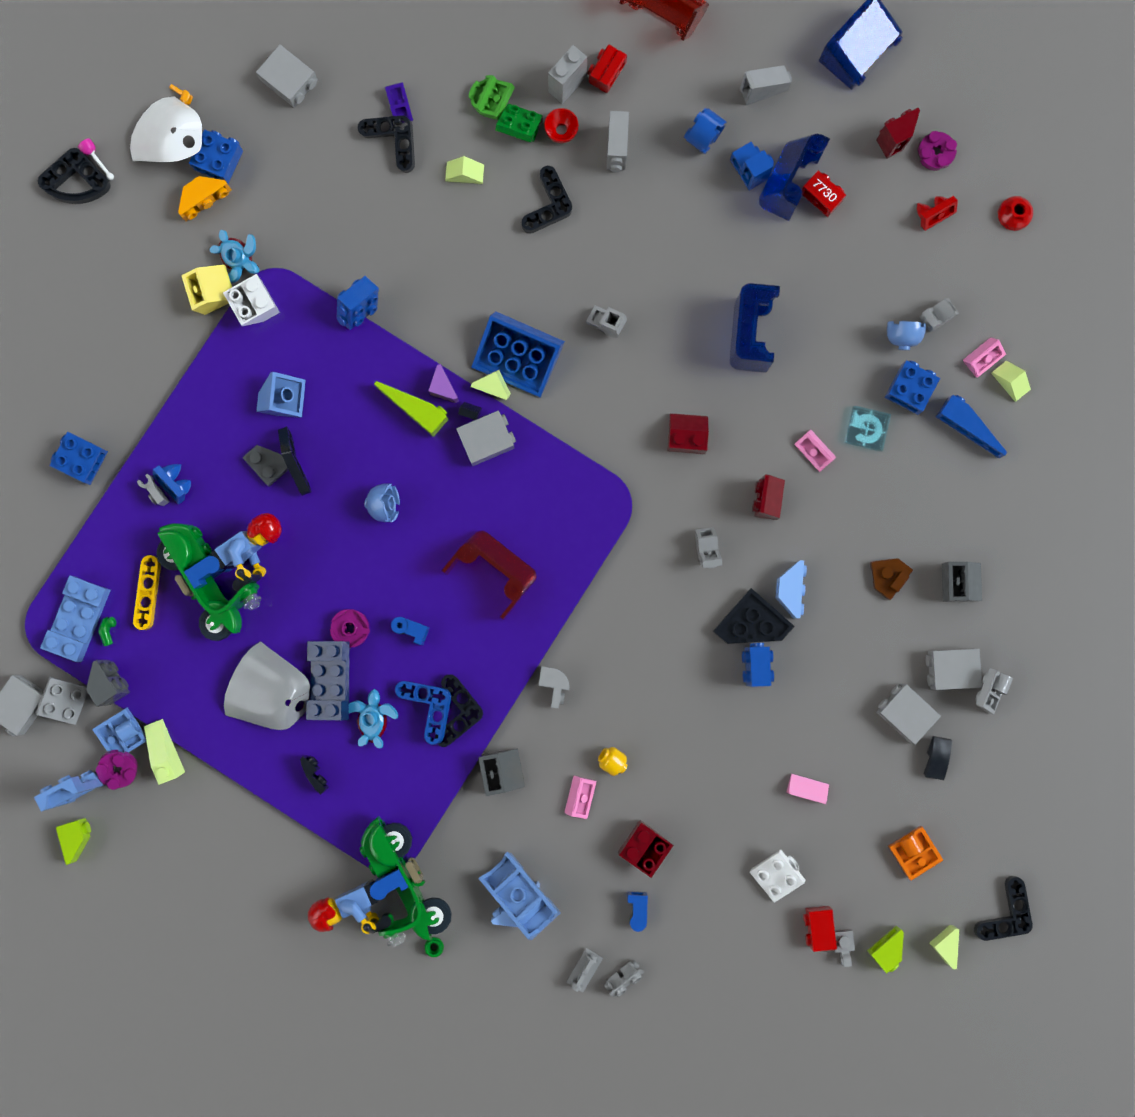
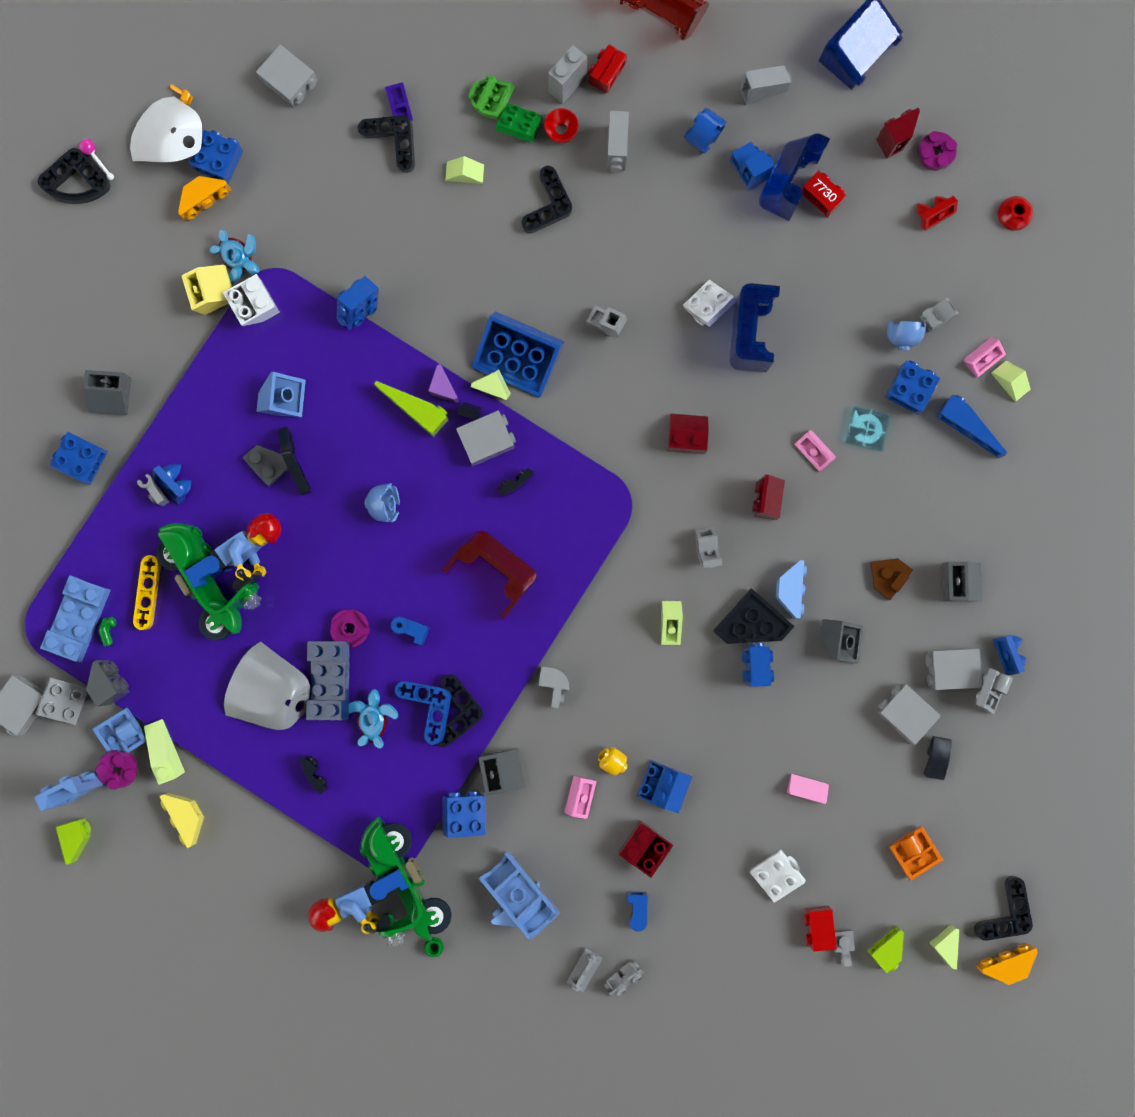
none -> dark grey slope [83,370,131,415]
none -> light yellow slope [159,793,204,848]
none -> blue brick [443,790,486,838]
none -> black slope [498,468,534,498]
none -> blue slope [637,760,692,813]
none -> yellowish green slope [661,601,683,645]
none -> white plate [683,280,736,327]
none -> dark grey slope [820,619,863,664]
none -> light orange slope [976,943,1038,985]
none -> blue tile [993,635,1027,676]

